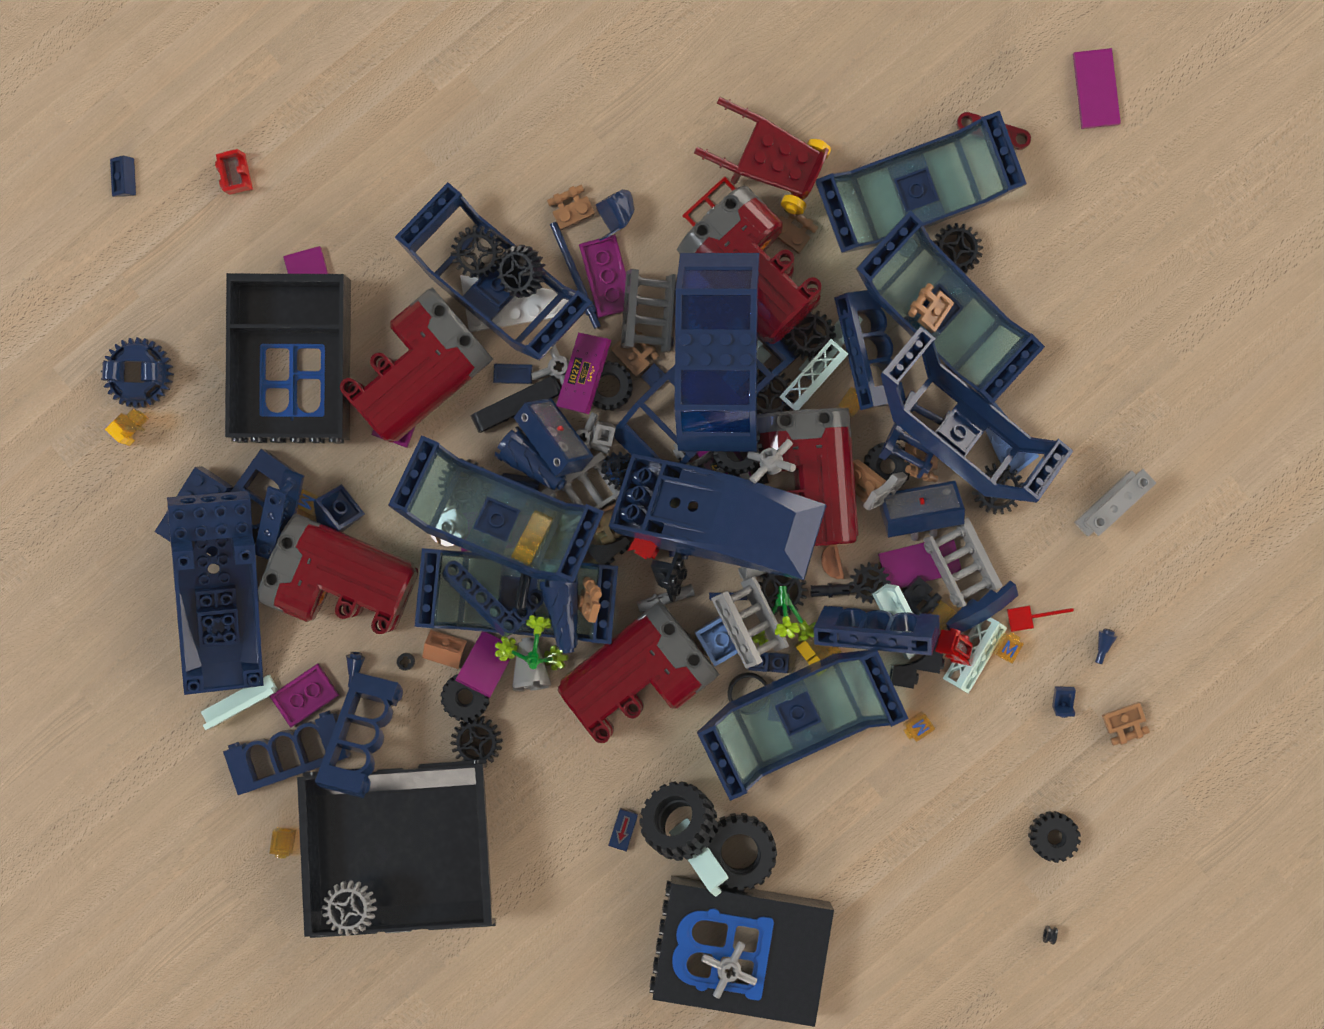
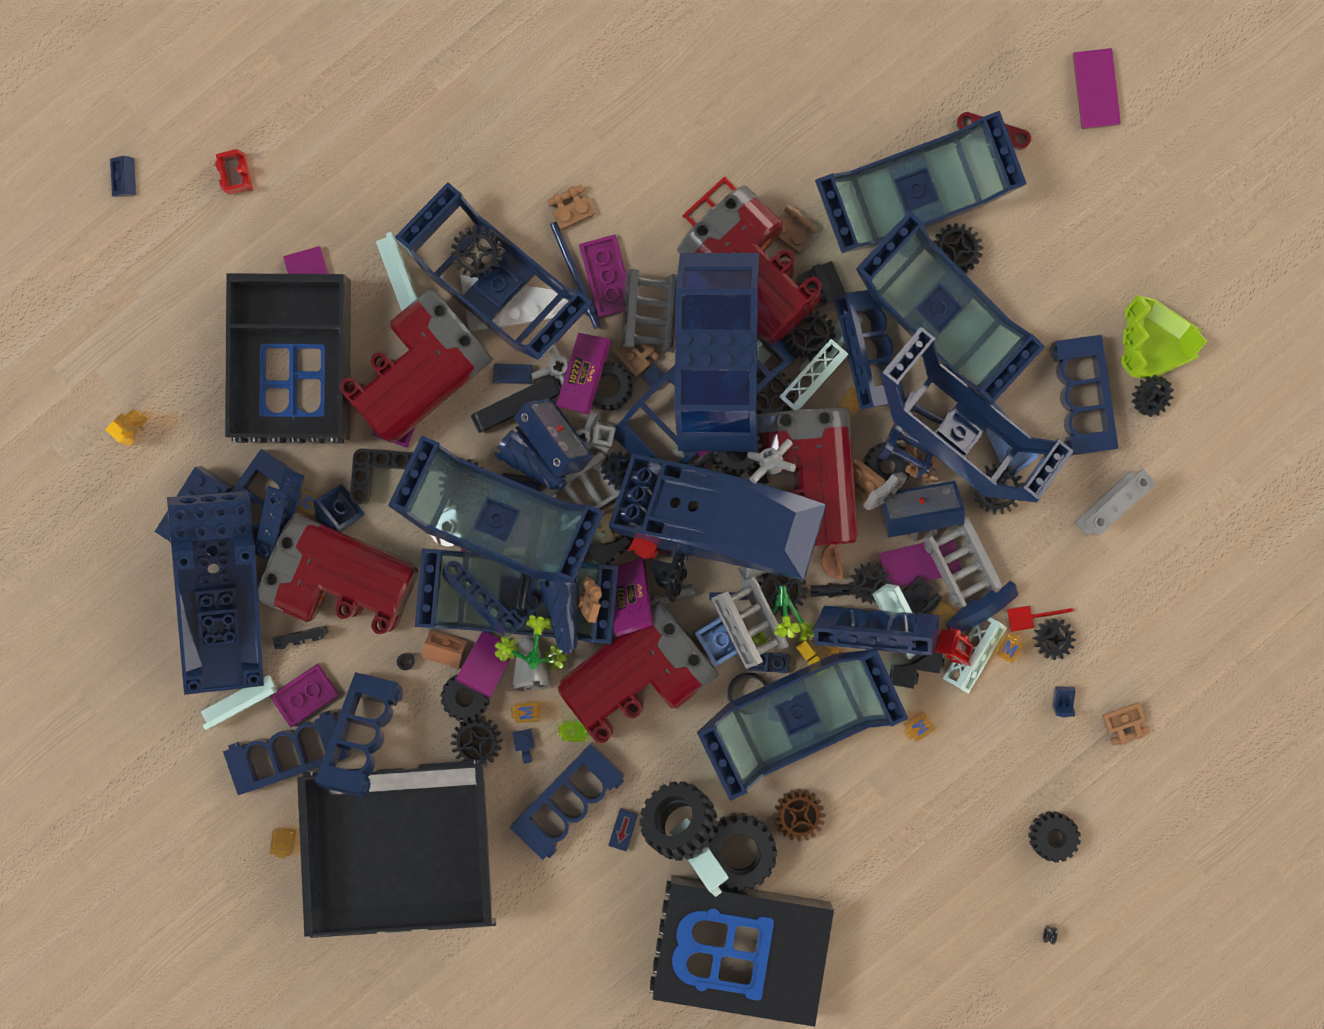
dark blue piece [101,337,174,408] -> none
light grey gear [322,880,377,936] -> none
dark blue cone [346,652,365,687] -> none
black gear [496,245,546,298] -> none
clear yellow beam [511,510,553,566] -> none
dark blue piece [595,189,635,241] -> none
dark red piece [694,97,831,215] -> none
light grey bar [701,941,757,999] -> none
medium nougat plate [908,283,954,334] -> none
dark blue cone [1095,628,1118,664] -> none
none -> black hinge [272,625,328,650]
none -> black beam [350,448,448,505]
none -> light aqua fence [376,232,418,311]
none -> dark blue fence [510,742,624,860]
none -> clear yellow brick [511,700,540,723]
none -> dark blue plate [512,729,535,764]
none -> clear neon green brick [558,720,586,742]
none -> magenta tile [613,557,653,637]
none -> reddish brown gear [773,789,826,842]
none -> black bracket [797,261,846,310]
none -> black gear [1032,618,1076,660]
none -> dark blue fence [1050,334,1119,456]
none -> lime panel [1121,295,1207,379]
none -> black gear [1132,375,1174,417]

